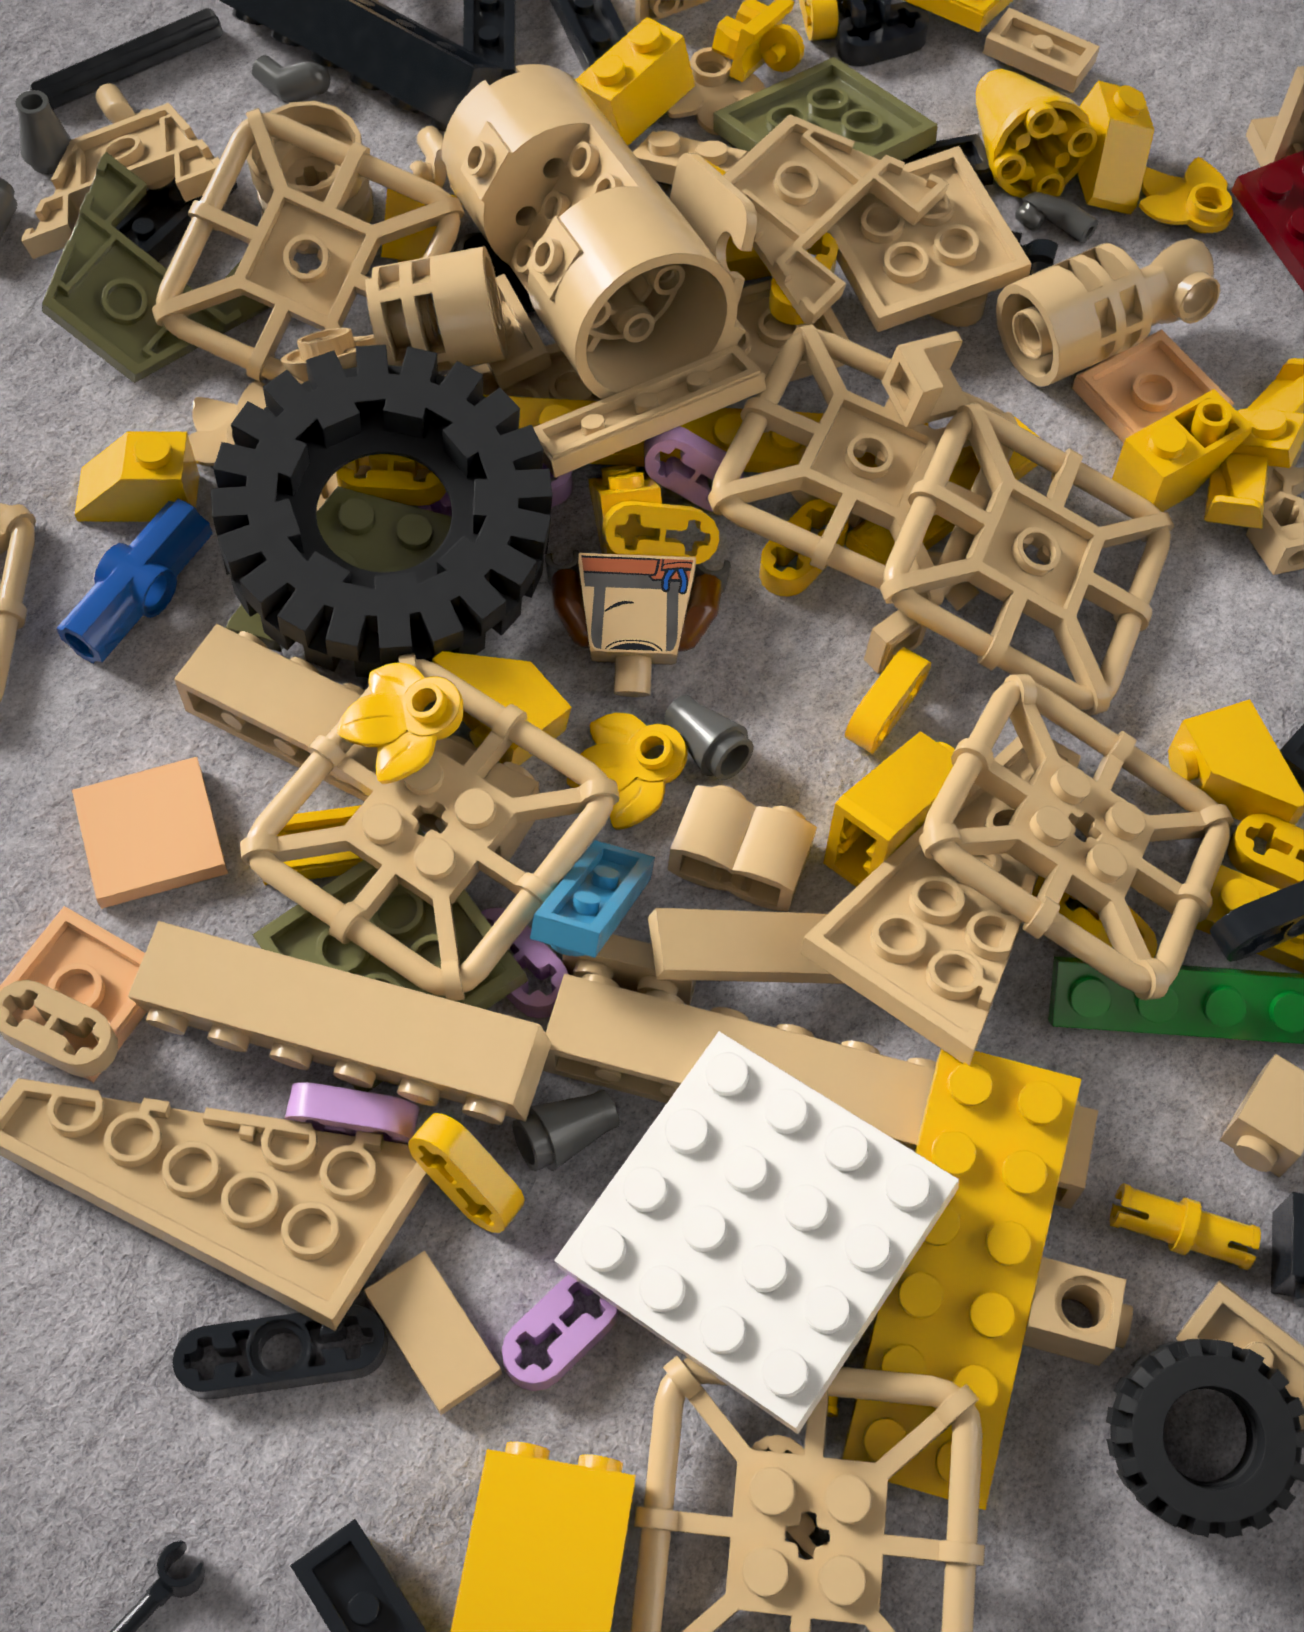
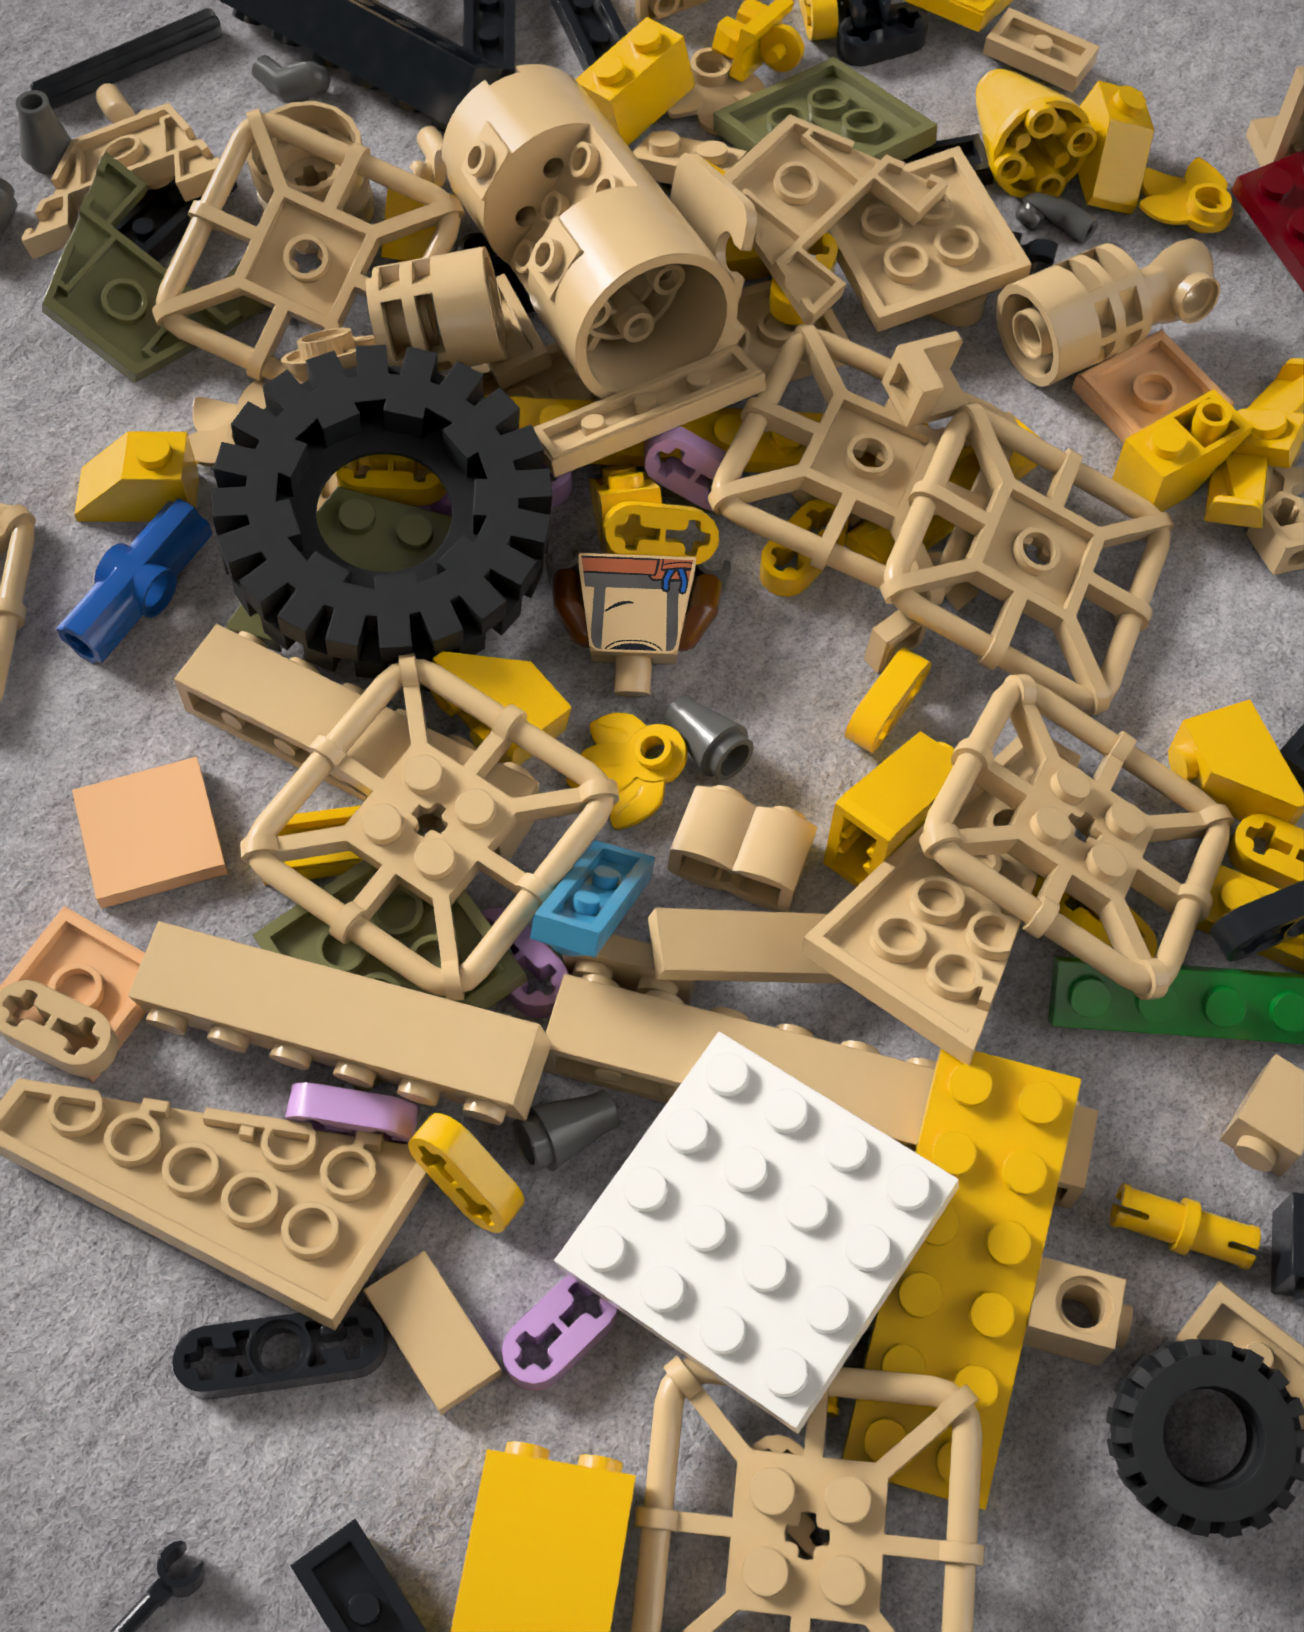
yellow plate [337,663,463,784] -> none

